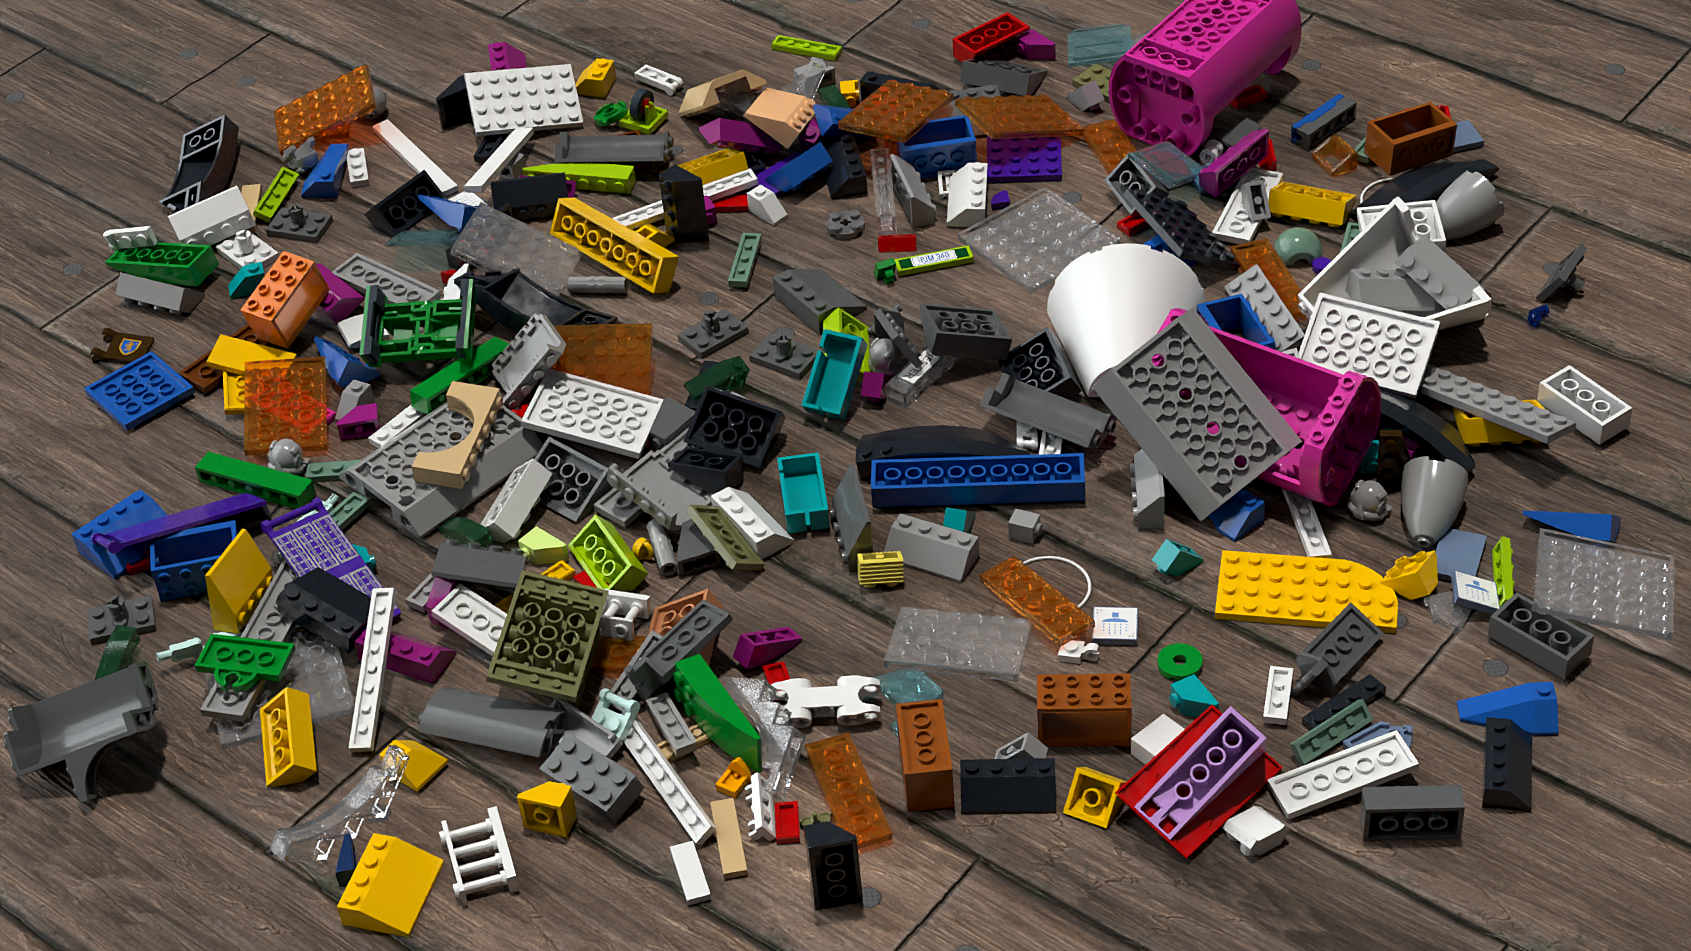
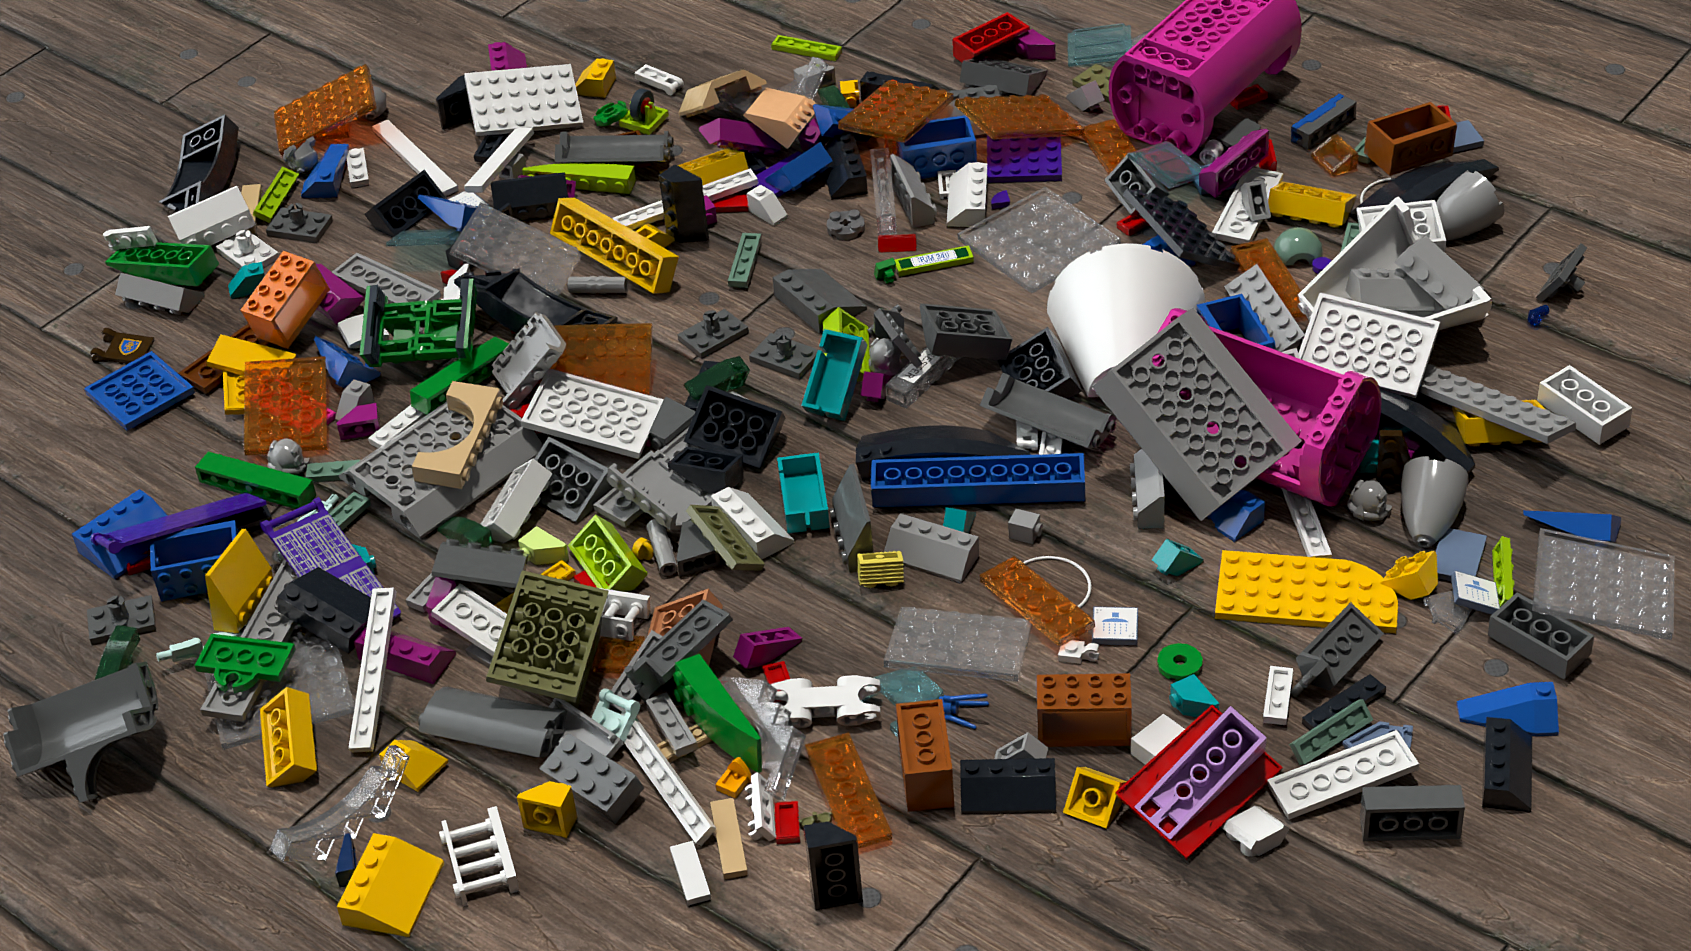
none -> blue plant [939,693,989,729]

